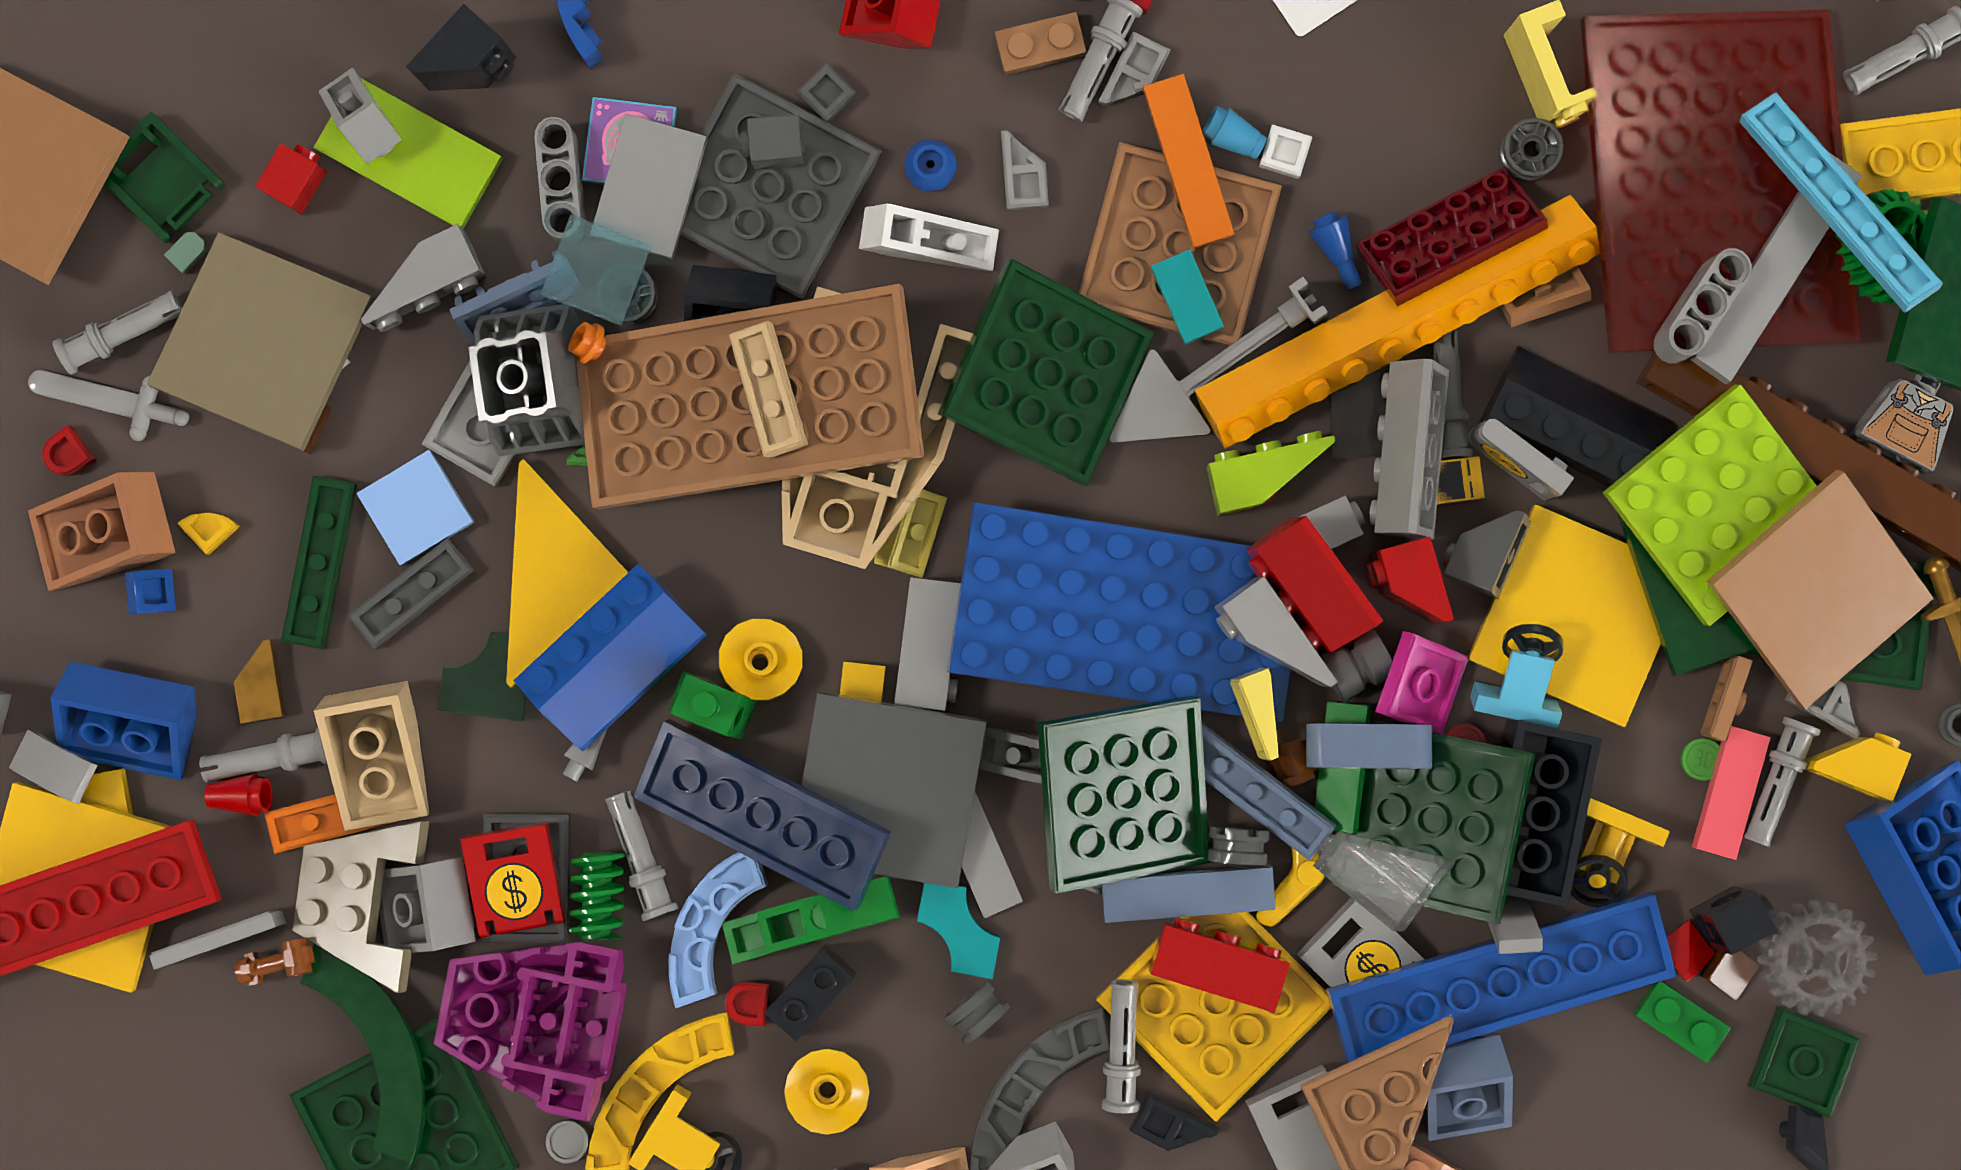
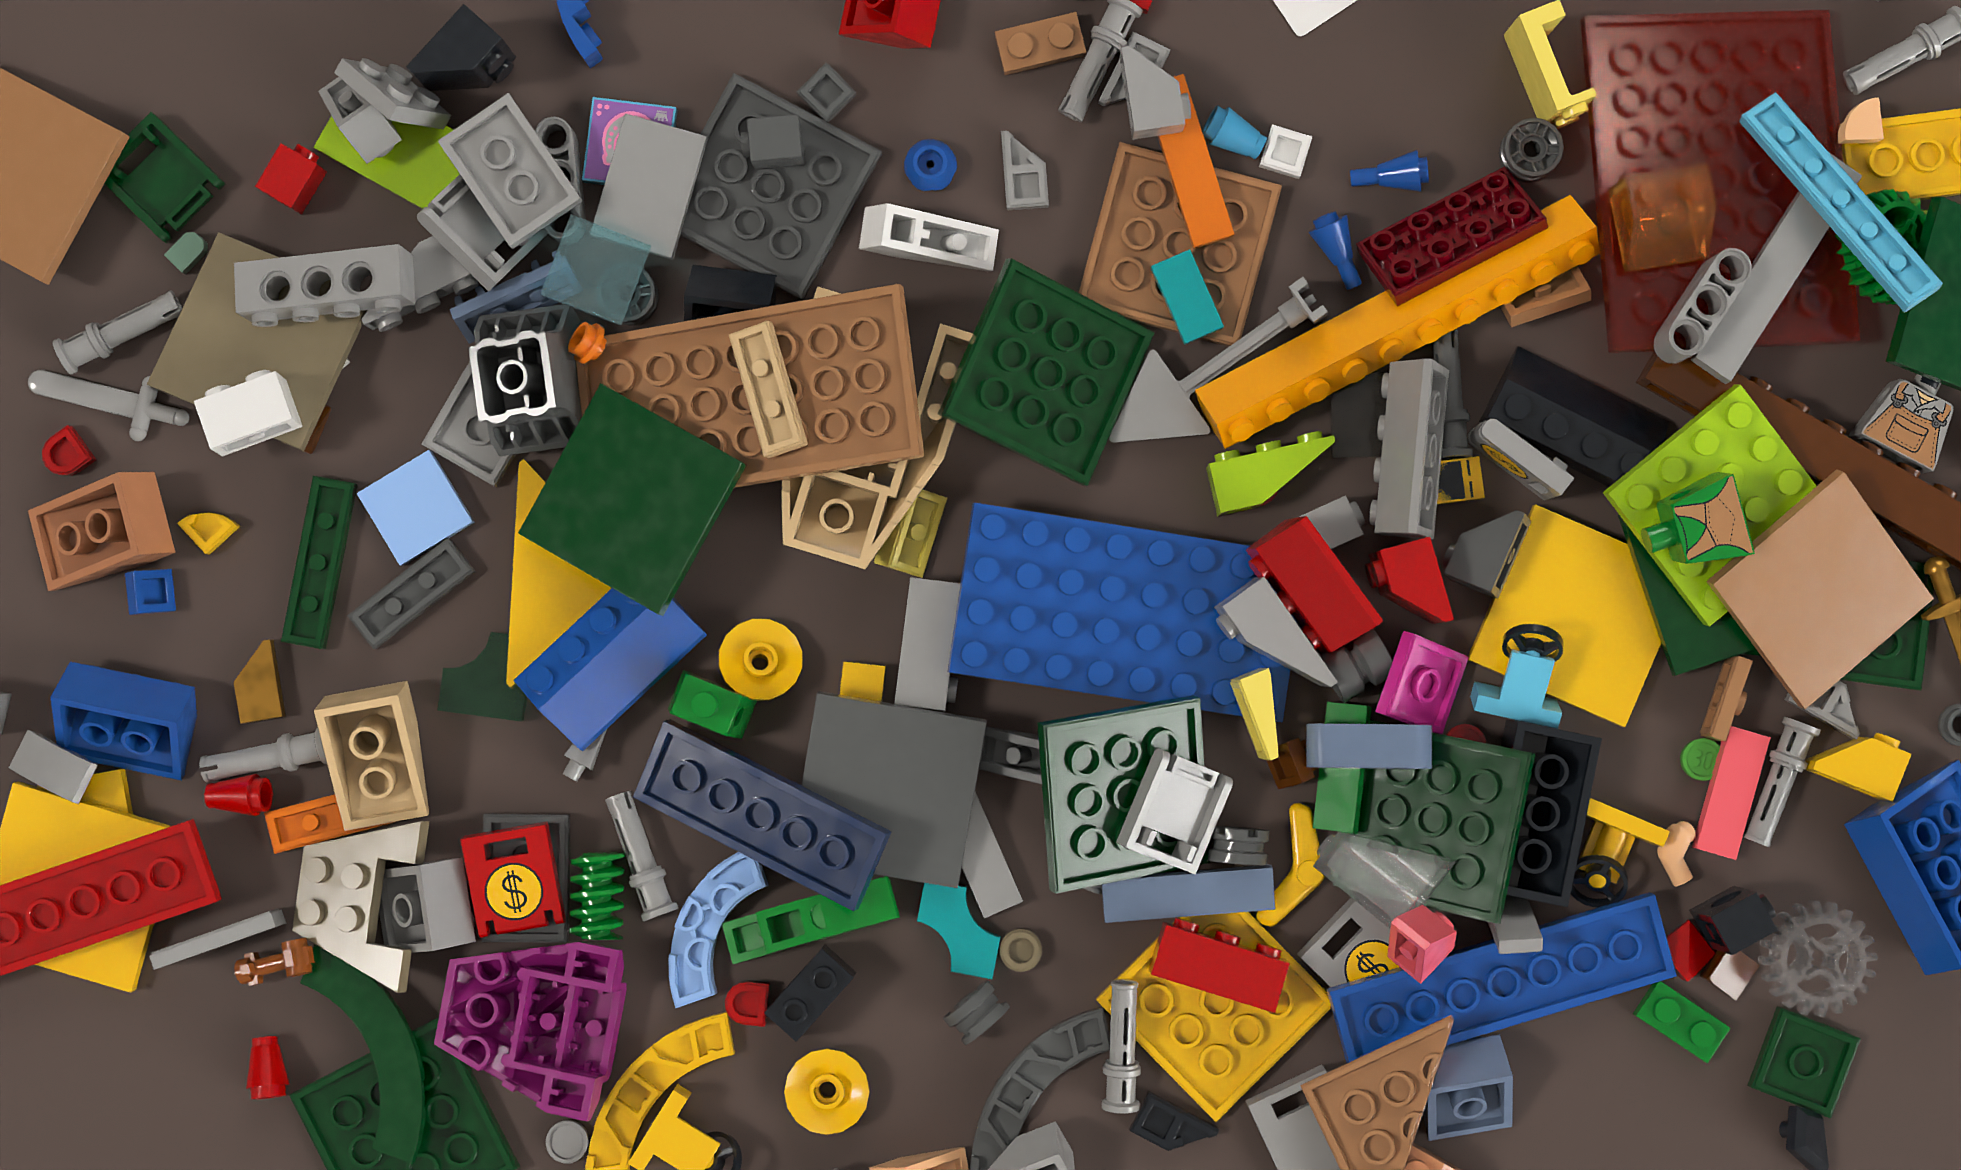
sand blue tile [1202,722,1337,861] -> none
none -> white brick [194,370,303,457]
none -> light grey brick [234,244,415,327]
none -> red cone [246,1036,290,1100]
none -> light grey plate [334,58,451,130]
none -> light grey container [417,174,548,292]
none -> light grey plate [438,93,583,249]
none -> dark green tile [518,383,747,616]
none -> dark tan tile [1000,928,1042,972]
none -> container [1116,748,1233,875]
none -> light grey slope [1119,46,1191,140]
none -> blue cone [1350,150,1429,192]
none -> coral slope [1387,905,1457,984]
none -> clear orange slope [1608,163,1716,272]
none -> torso [1641,472,1755,564]
none -> light nougat arm [1657,821,1695,887]
none -> light nougat tile [1838,98,1884,144]

